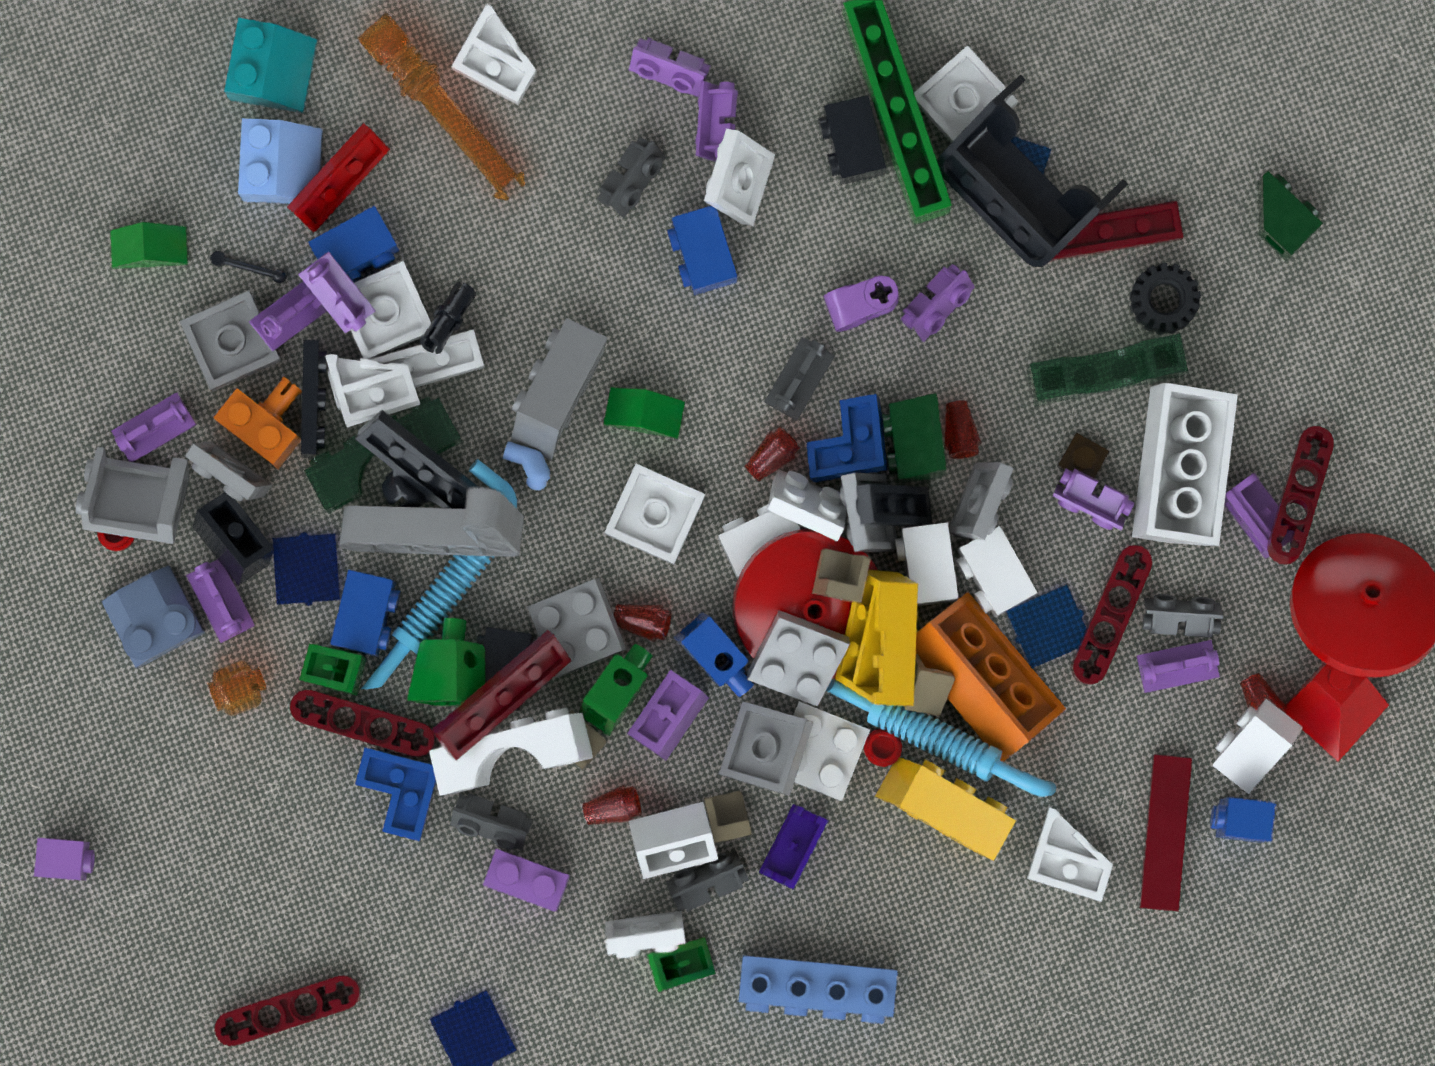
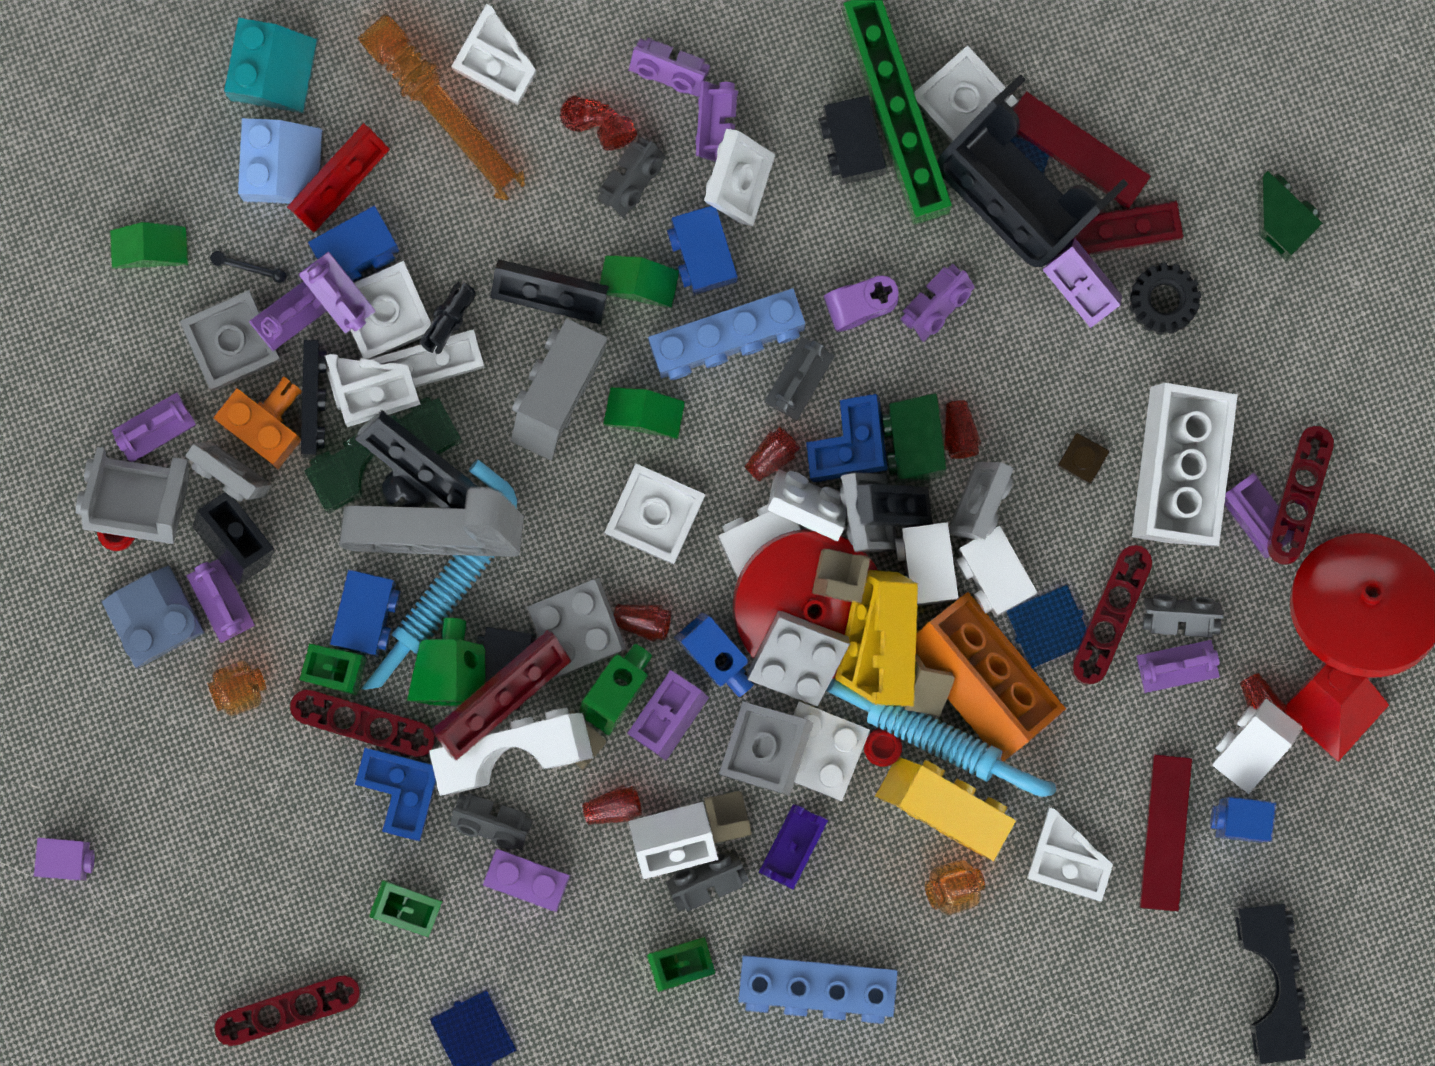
clear blue piece [272,532,340,607] -> none
light blue arm [503,441,550,491] -> none
white plate [605,911,685,958] -> none
clear green arch [1026,333,1188,407] -> none
medium lavender hinge [1053,469,1134,530] -> none
none -> green slope [369,880,442,938]
none -> black plate [490,259,609,325]
none -> clear red arm [560,96,637,151]
none -> green slope [599,255,679,309]
none -> medium blue brick [648,288,805,380]
none -> clear orange head [925,860,985,915]
none -> dark red tile [1013,91,1151,209]
none -> medium lavender hinge [1043,237,1122,328]
none -> black arch [1234,904,1311,1065]

